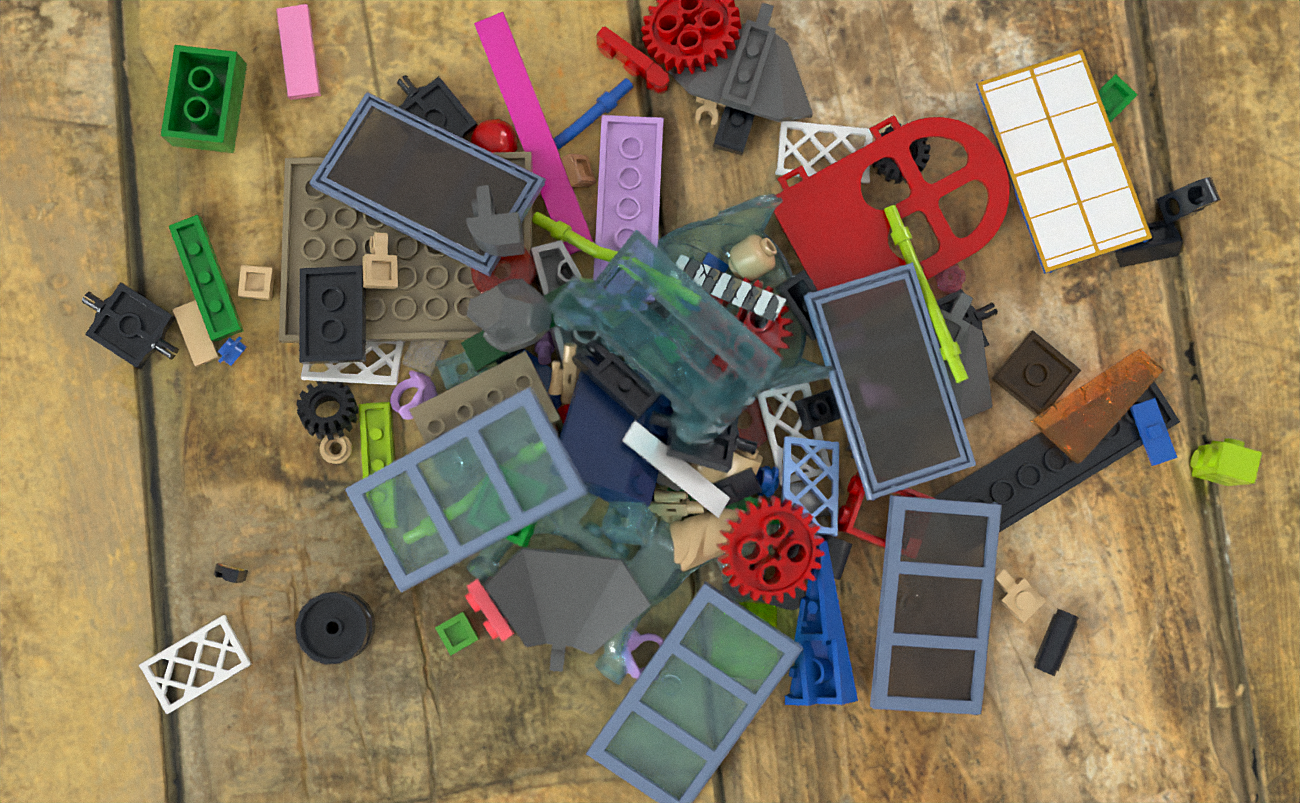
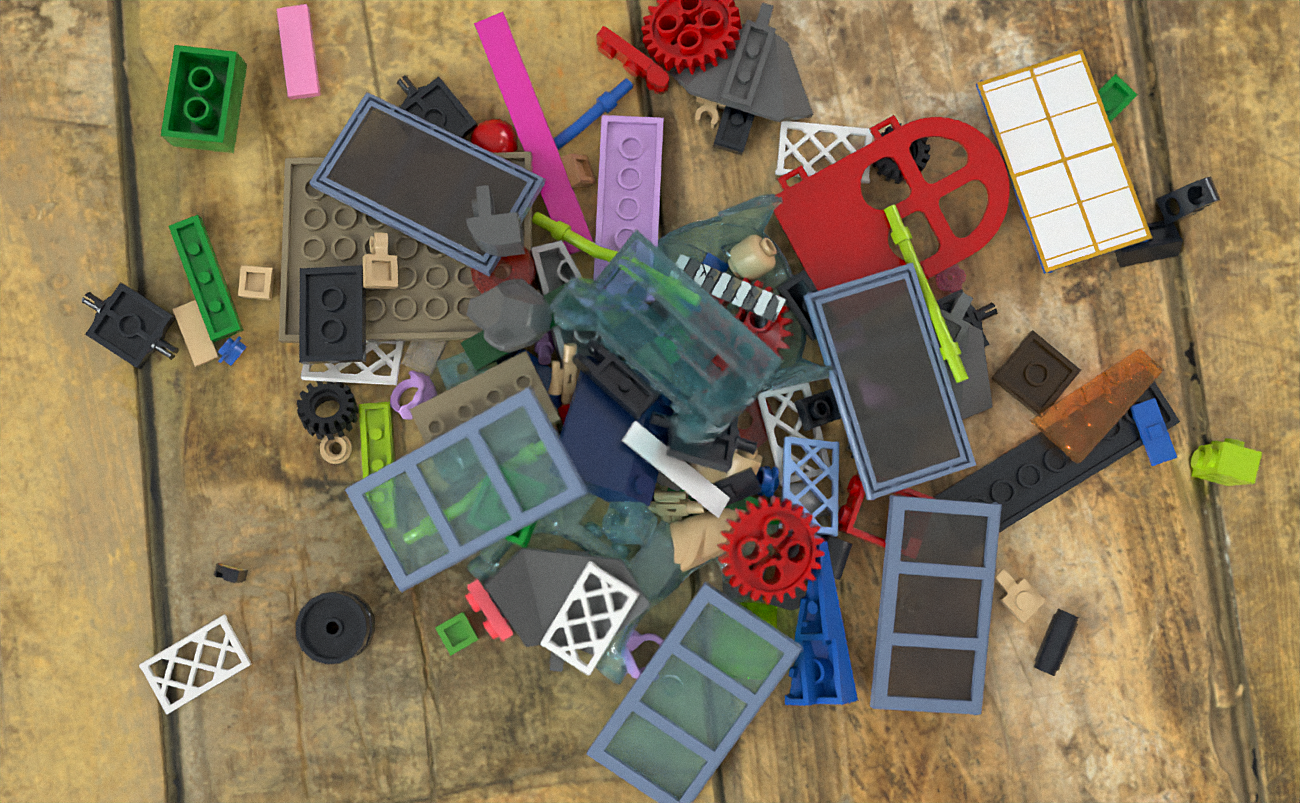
none -> white window [541,561,639,676]

